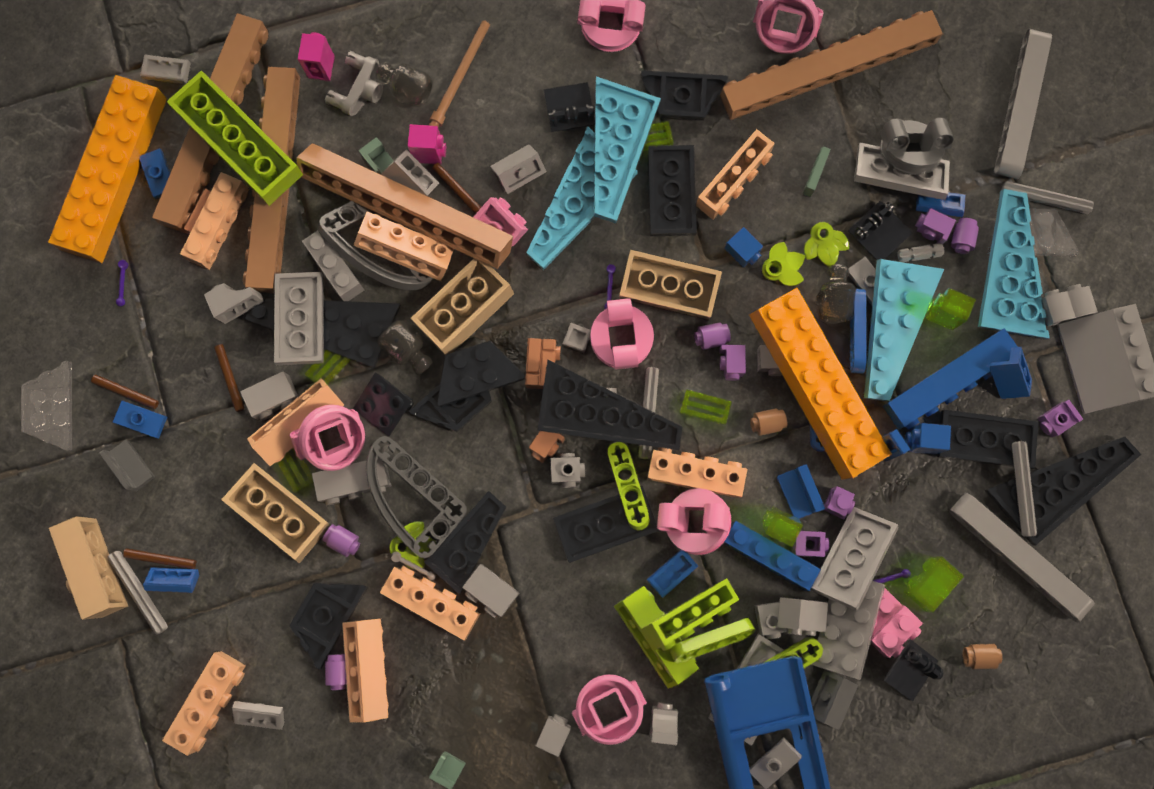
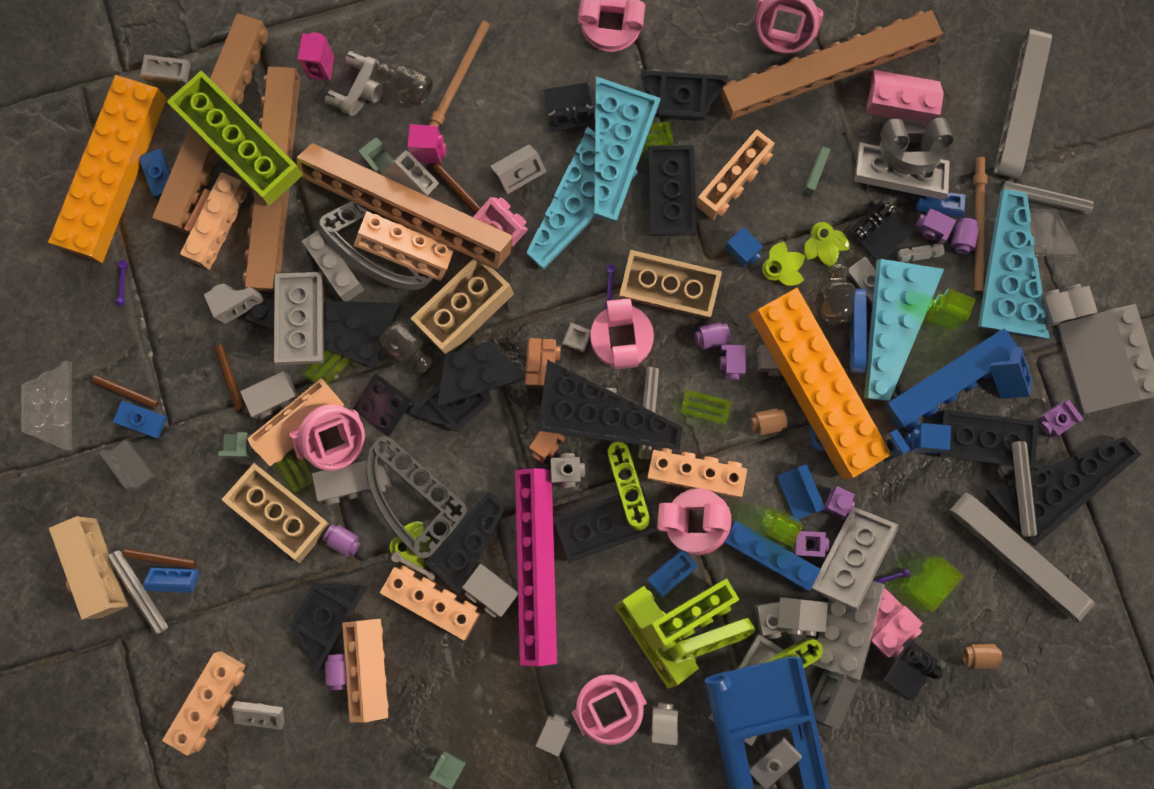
none -> sand green panel [218,432,253,458]
none -> dark pink brick [515,468,557,666]
none -> bright pink slope [866,70,944,124]
none -> medium nougat bar [973,157,987,293]

